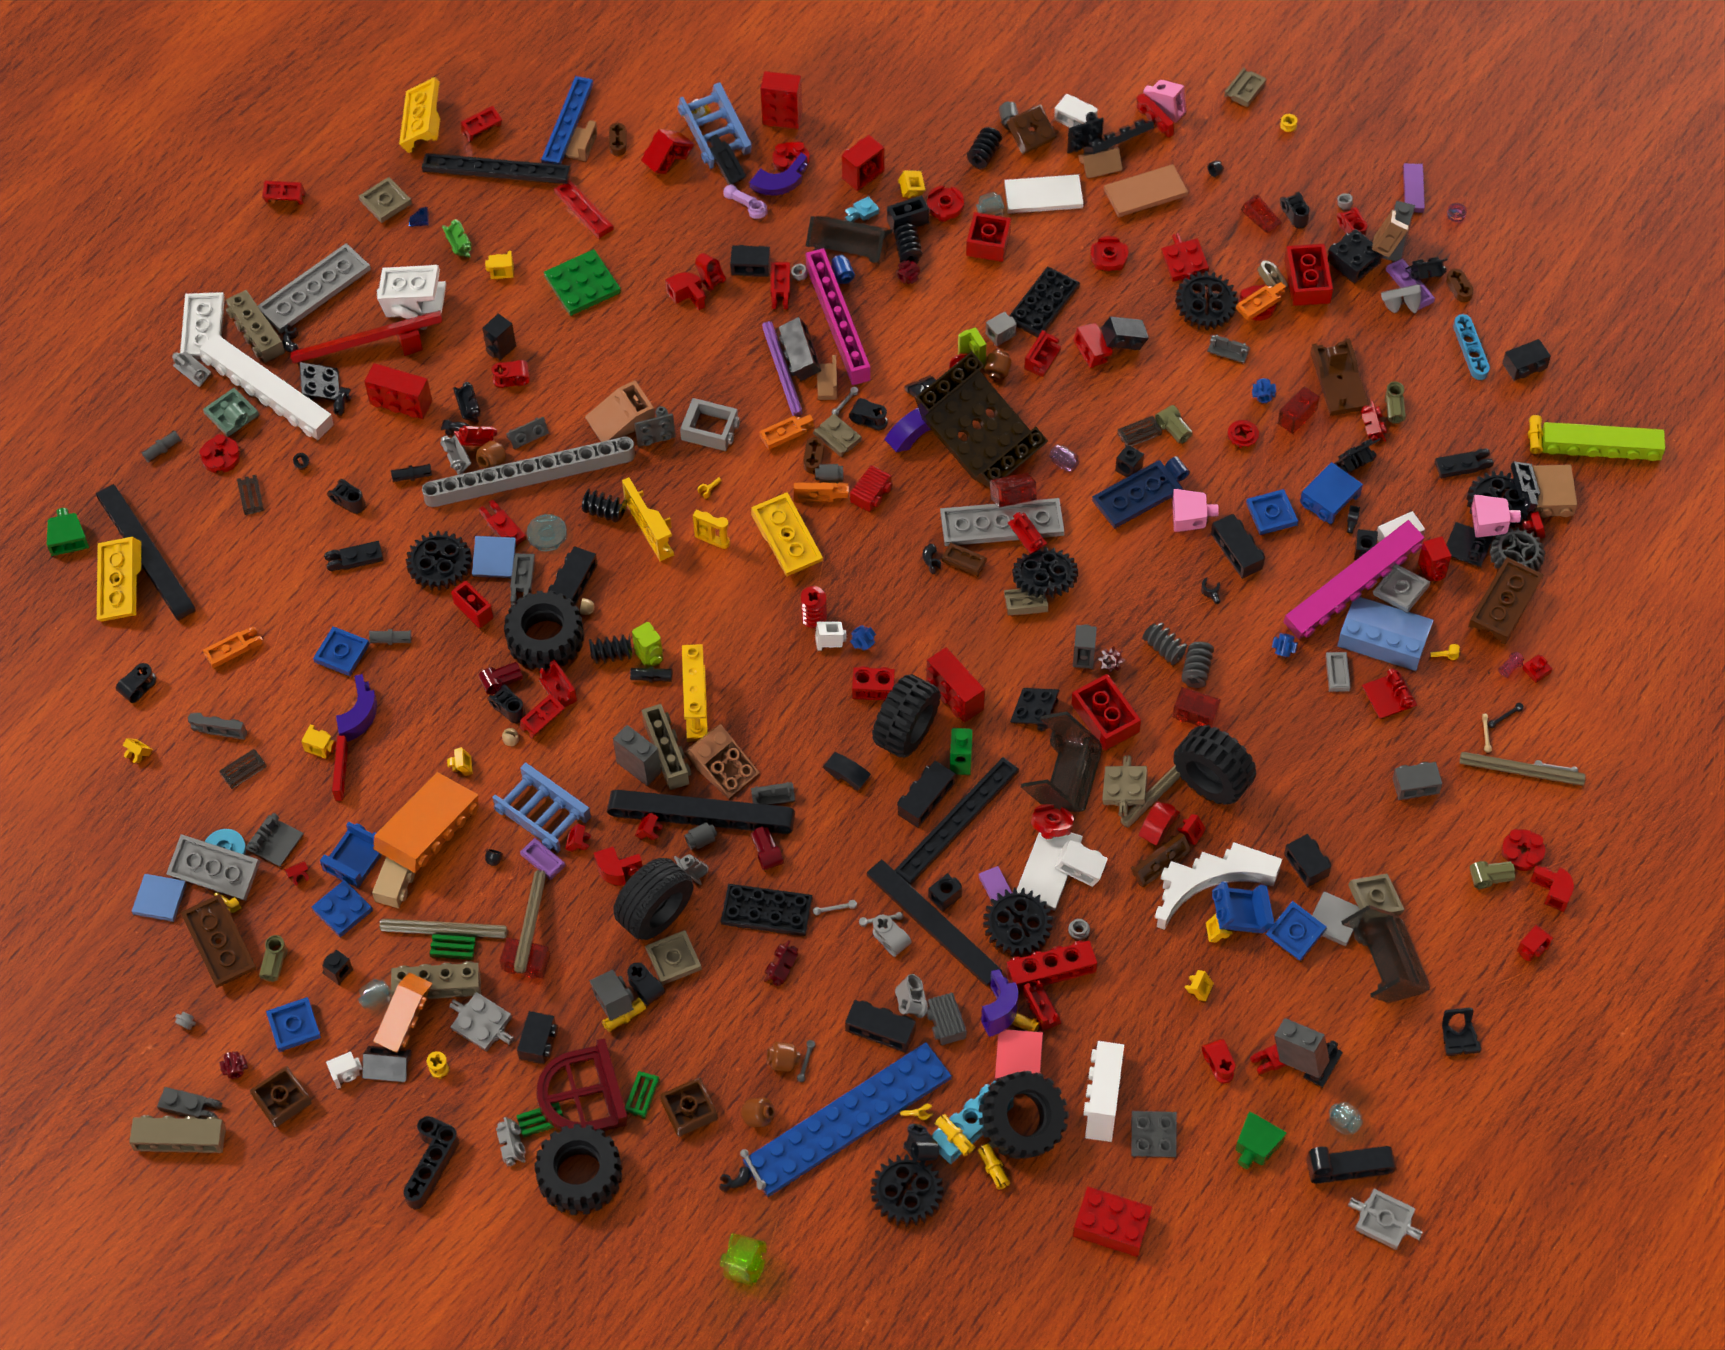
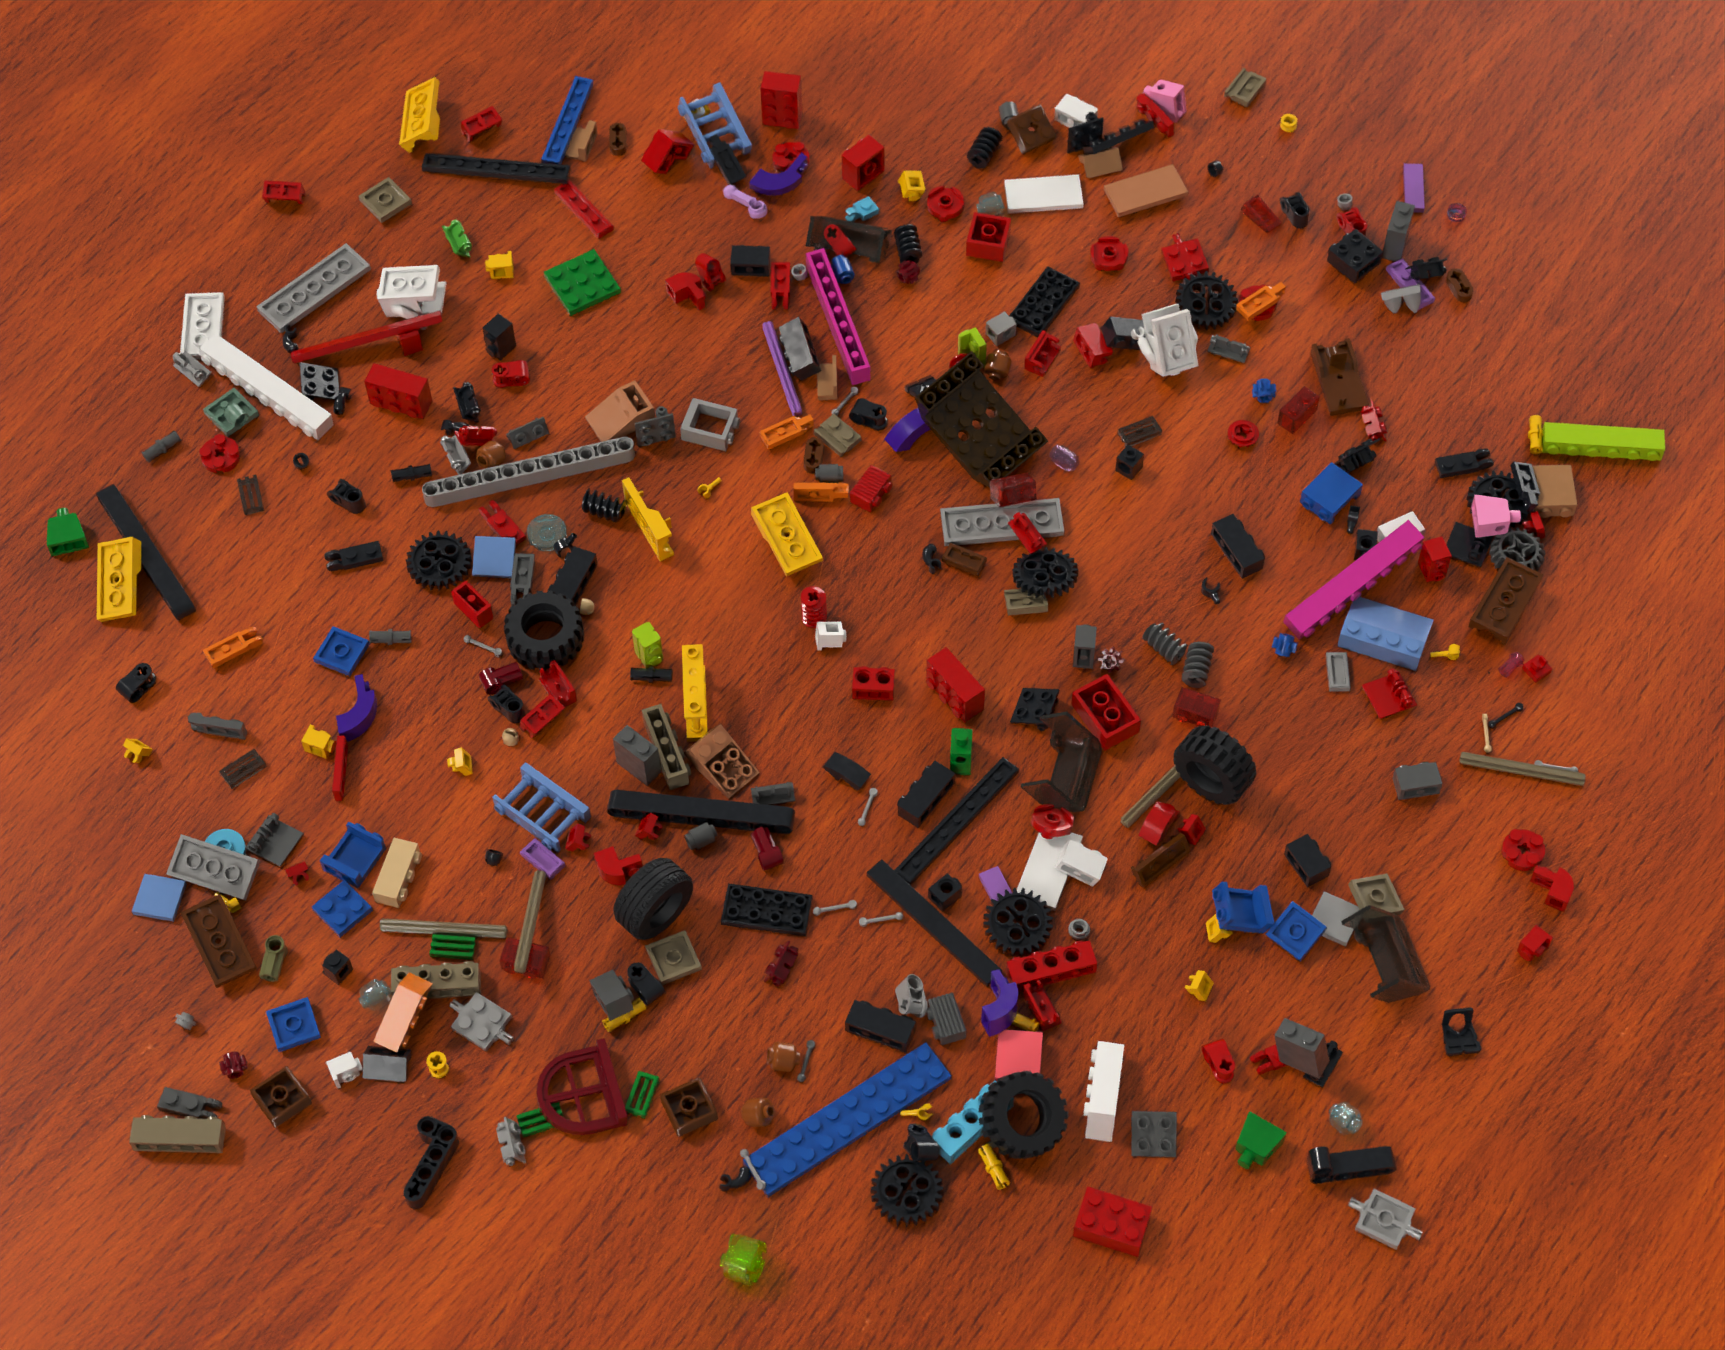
dark tan brick [226,290,285,363] -> none
orange brick [373,772,479,873] -> none
clear blue tile [409,207,429,227] -> none
black brick [517,1011,558,1064] -> none
black tyre [535,1124,622,1215] -> none
black piece [589,633,632,664] -> none
light grey hinge [674,855,709,885] -> none
yellow plate [693,509,730,549] -> none
blue gear [850,625,876,651] -> none
black tyre [872,674,941,758] -> none
light grey piece [873,914,912,957] -> none
black brick [887,195,929,234] -> none
yellow pin [935,1114,975,1156] -> none
dark blue hinge [1092,456,1190,529] -> none
dark tan plate [1102,755,1148,817] -> none
olive piece [1155,405,1192,444] -> none
white arch [1155,842,1282,930] -> none
bright pink torso [1172,489,1218,532] -> none
blue plate [1246,489,1298,535] -> none
dark tan plate [1257,260,1287,287] -> none
red brick [1284,244,1333,306] -> none
medium nougat panel [1372,210,1409,257] -> none
light grey tile [1373,564,1430,613] -> none
olive piece [1384,381,1406,424] -> none
dark azure beam [1453,314,1490,380] -> none
olive piece [1469,861,1515,889] -> none
black brick [1502,339,1551,380] -> none
none -> light grey hinge [464,635,502,657]
none -> black piece [553,533,577,557]
none -> red piece [824,224,857,258]
none -> light grey hinge [858,788,878,826]
none -> white torso [1131,304,1199,377]

